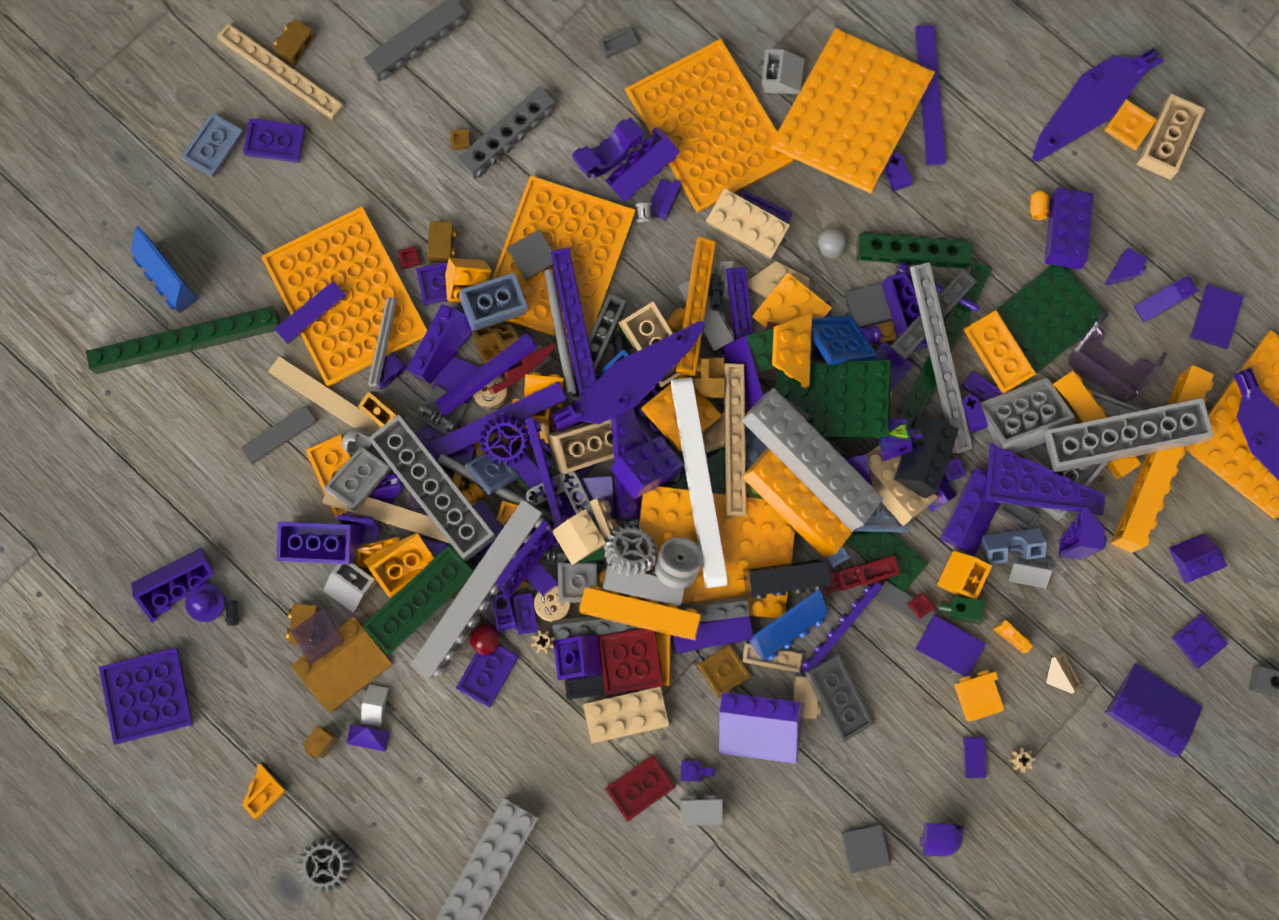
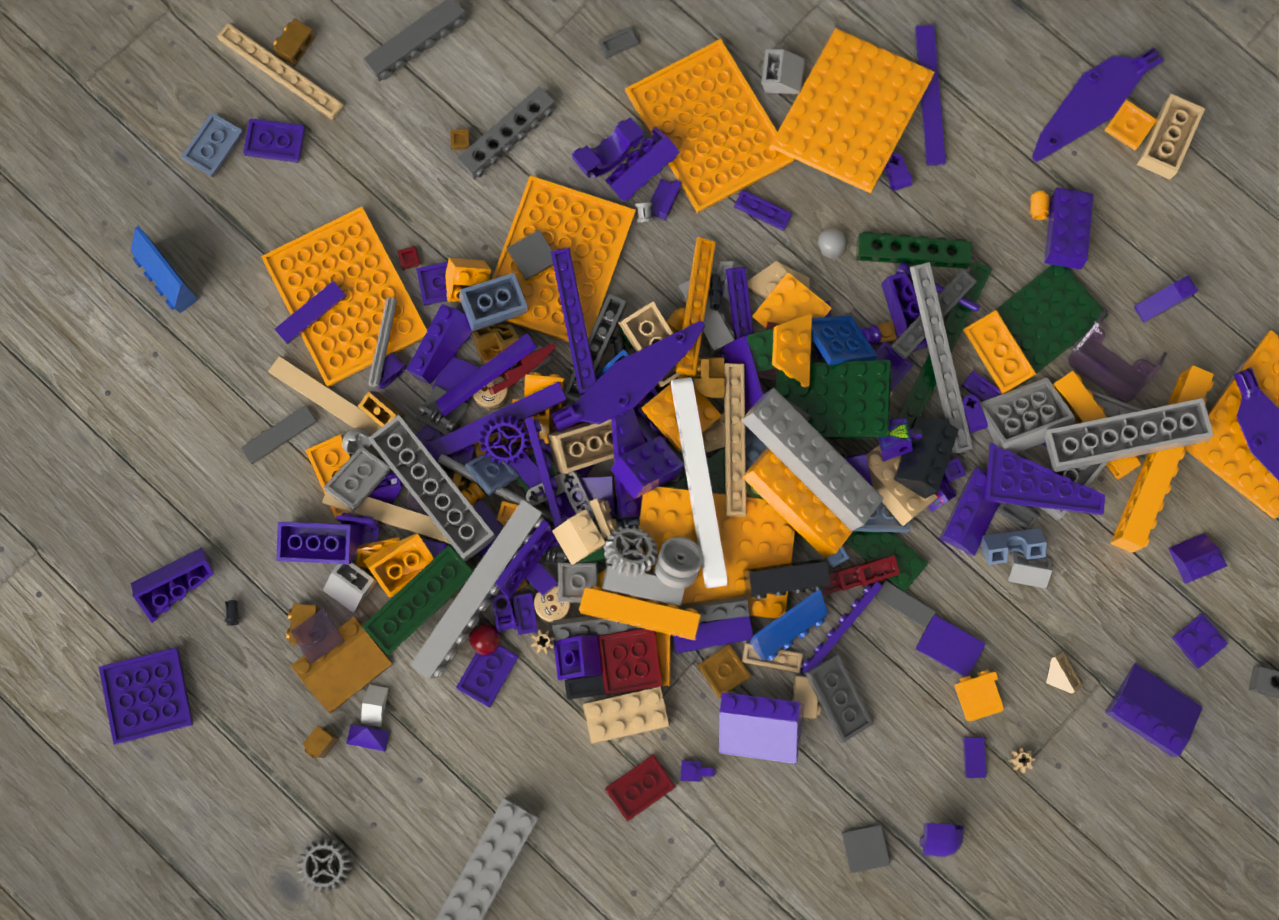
dark green brick [86,306,281,374] -> none
dark purple plate [185,583,226,622] -> none
light orange wing [242,763,286,820] -> none
pearl gold brick [427,221,457,263] -> none
light grey piece [544,269,576,395] -> none
light grey brick [680,795,723,826] -> none
tan brick [706,188,790,260] -> none
dark grey tile [844,283,892,328] -> none
dark red tile [907,592,935,620] -> none
light orange slope [936,551,992,600] -> none
dark green torso [939,597,985,625] -> none
light orange wing [993,620,1033,654] -> none
dark purple wedge [1058,507,1107,560] -> none
dark purple slope [1104,248,1147,286] -> none
dark purple tile [1190,285,1243,350] -> none

